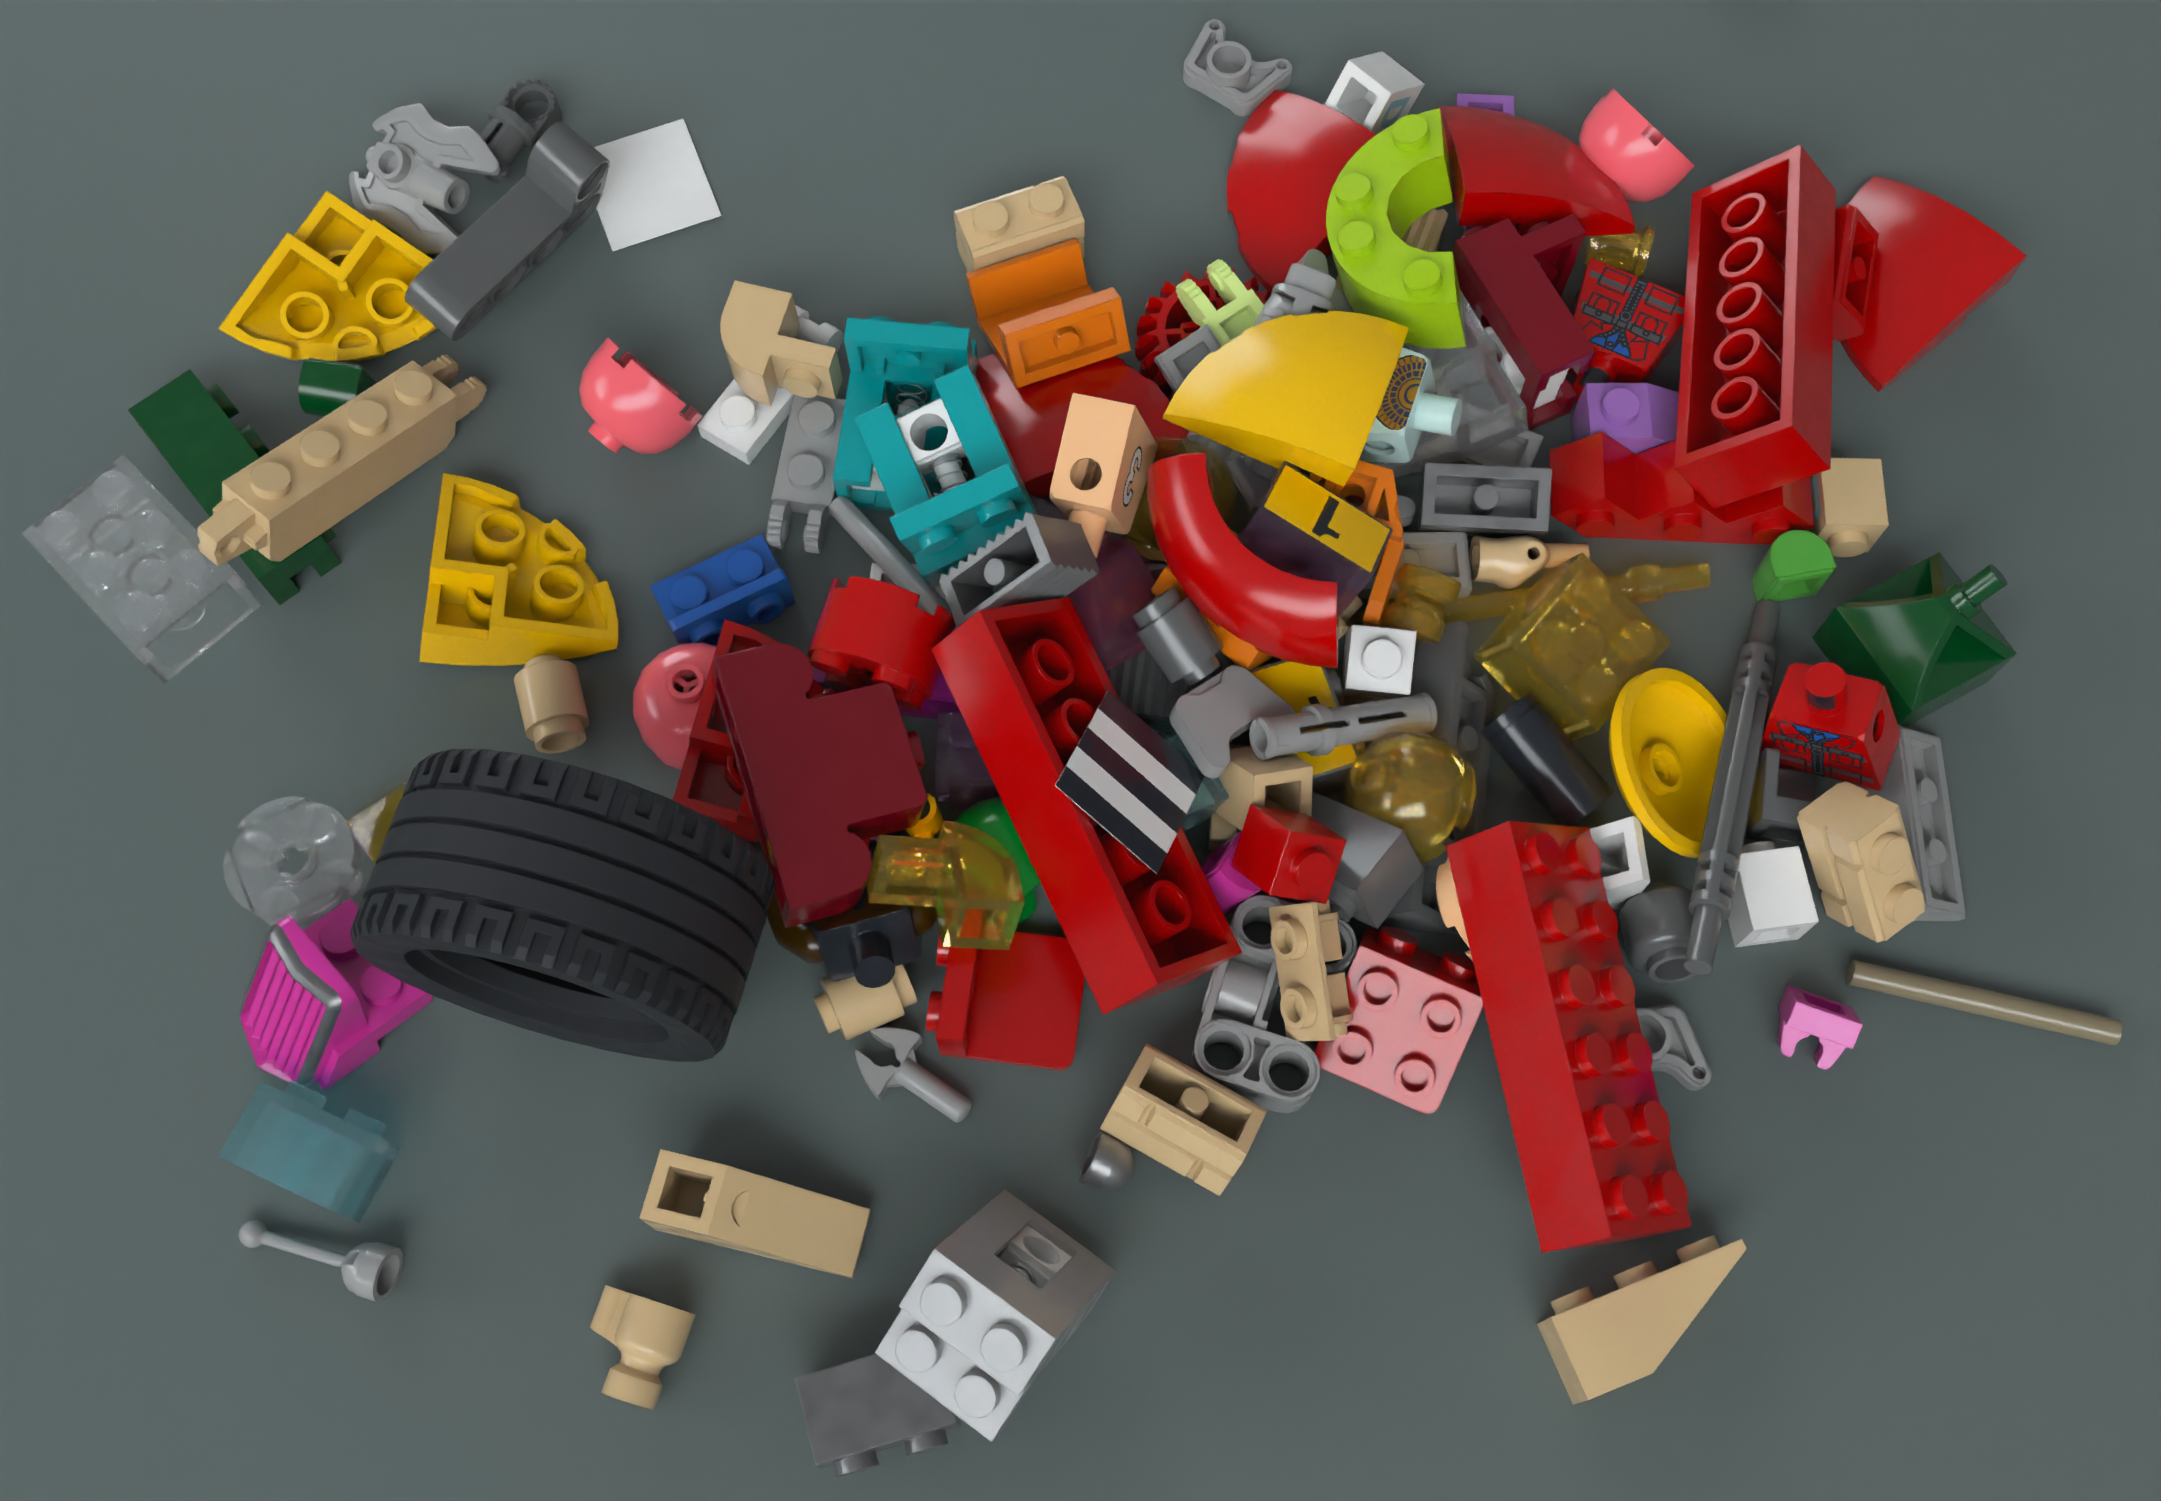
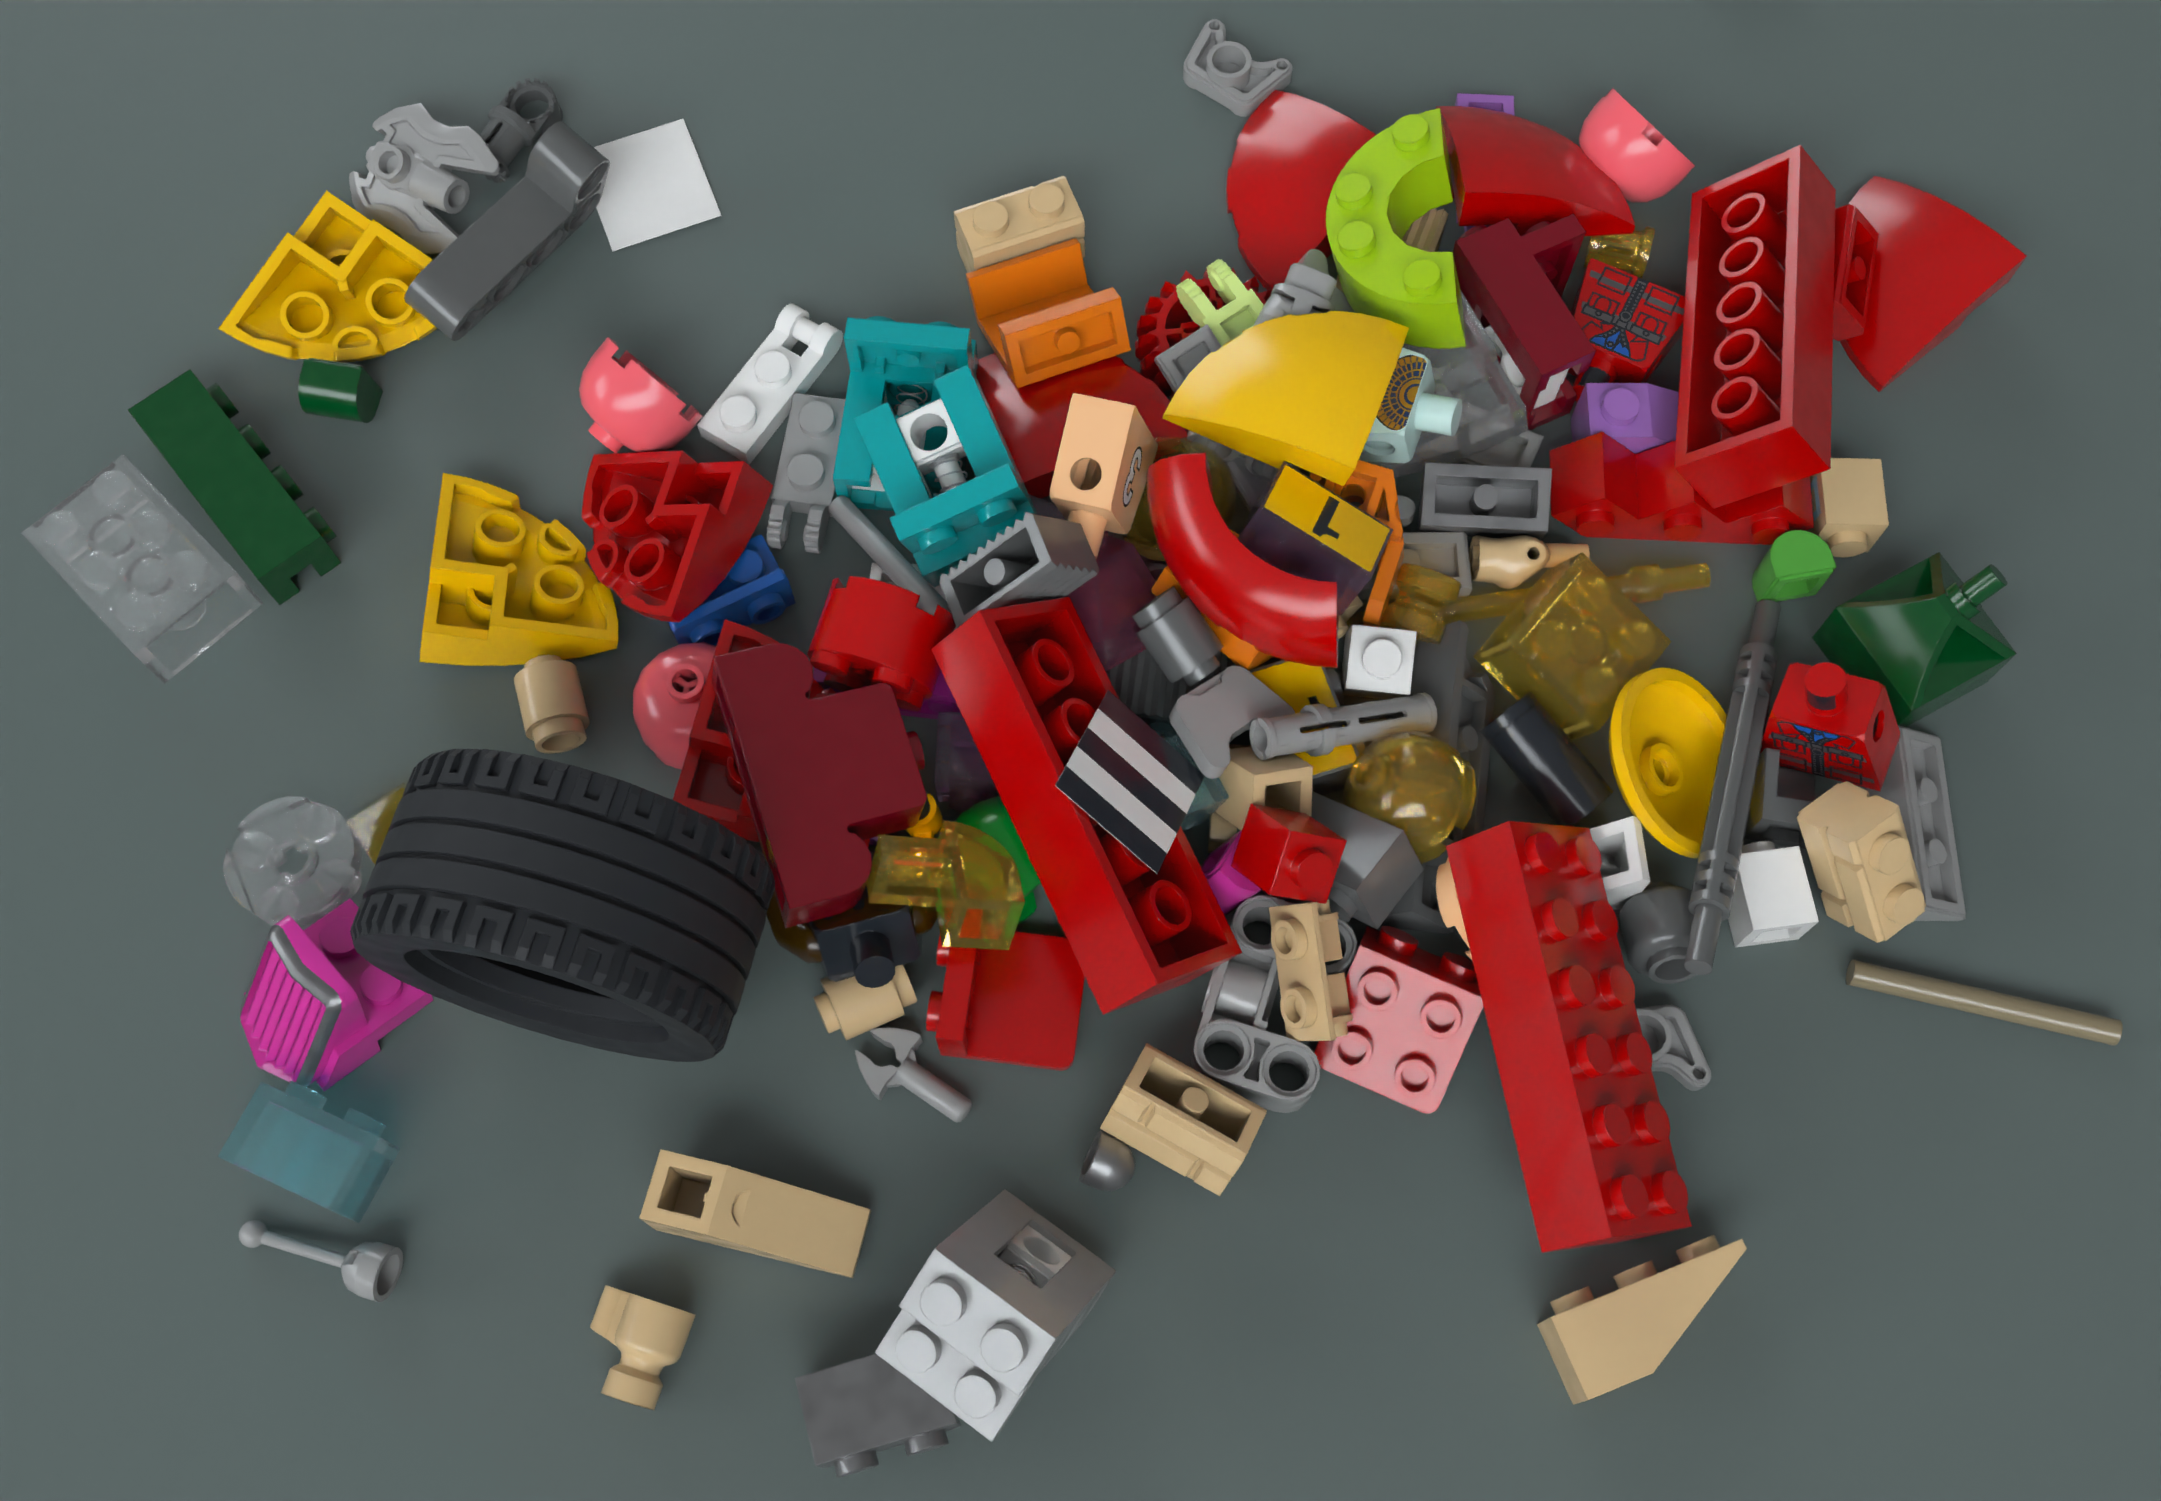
tan hinge [197,355,487,566] -> none
tan brick [720,280,843,406] -> none
white brick [1324,51,1425,135] -> none
tile [1777,984,1863,1070] -> none
none -> red brick [582,450,773,623]

